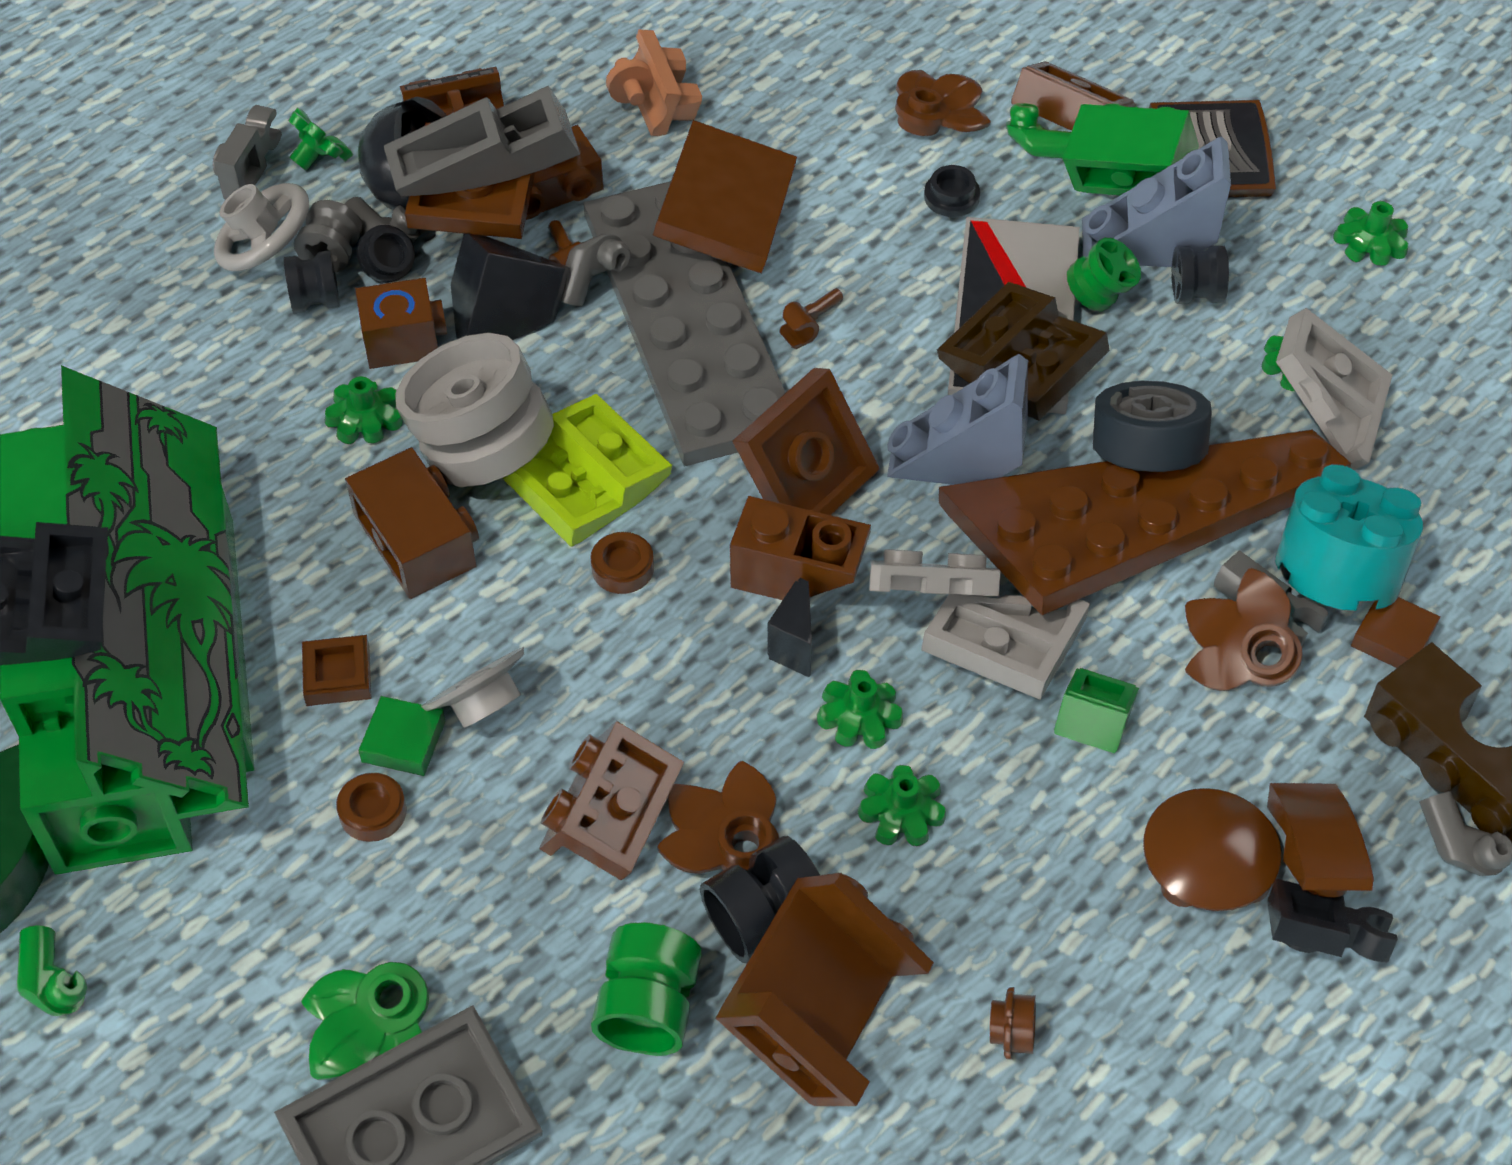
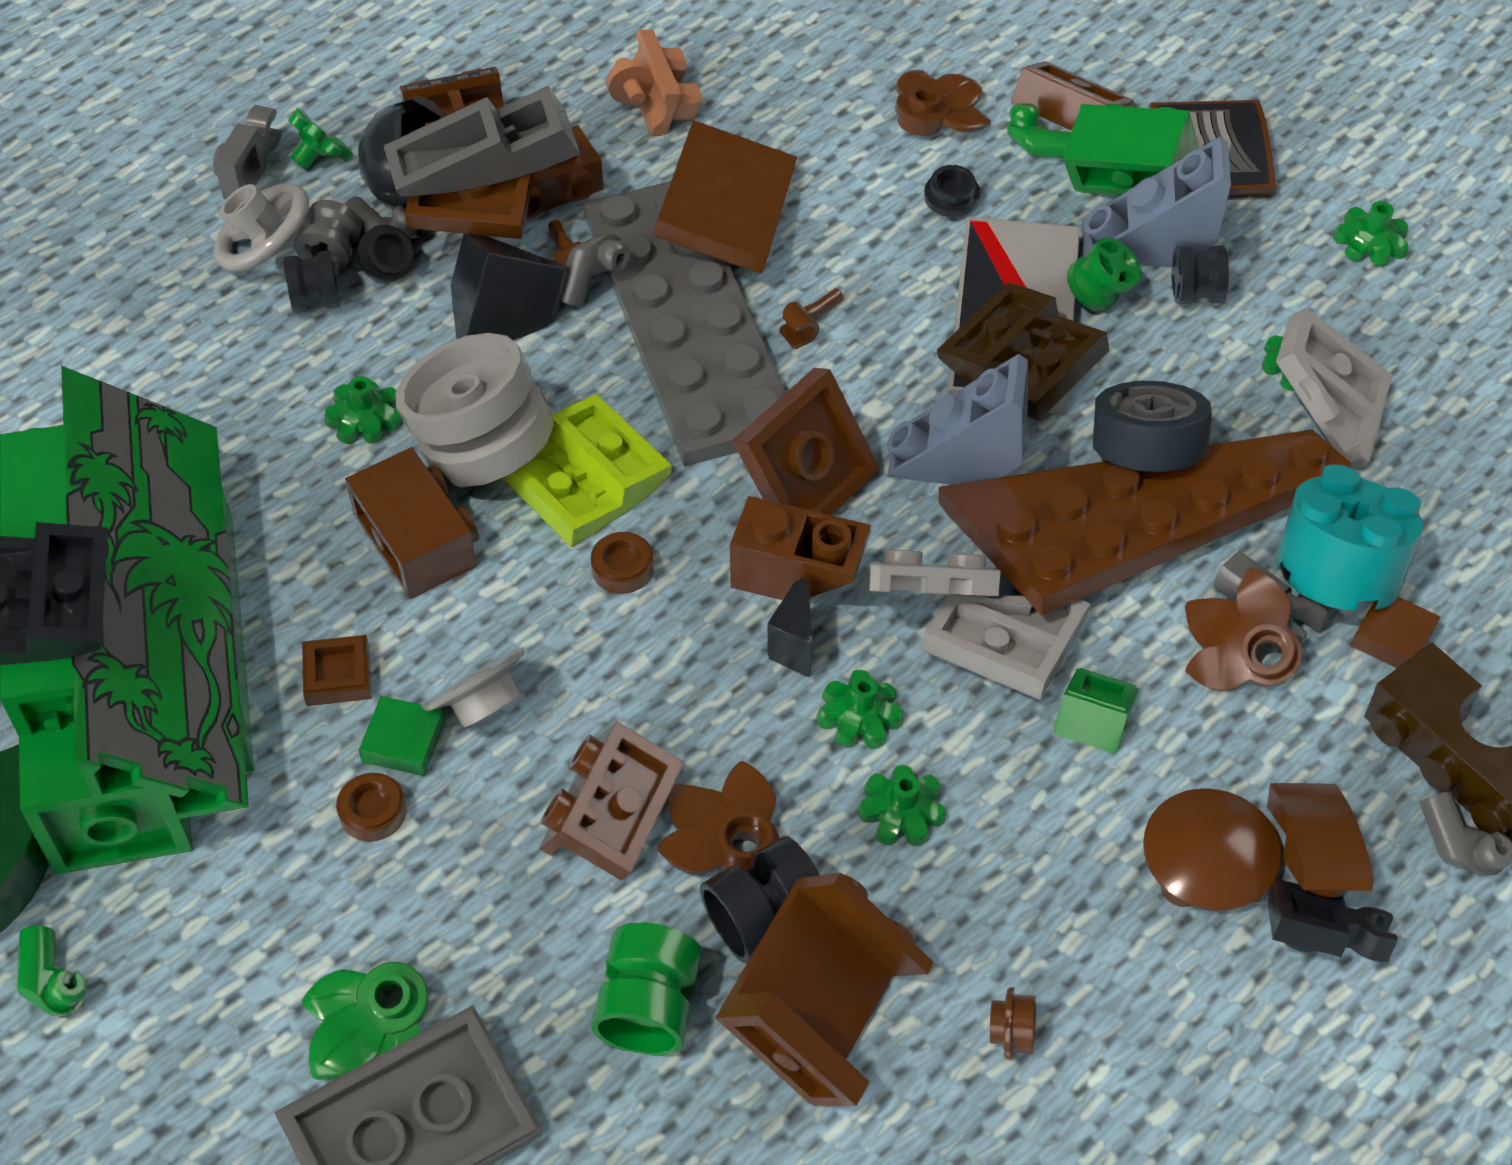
reddish brown brick [355,277,447,369] -> none

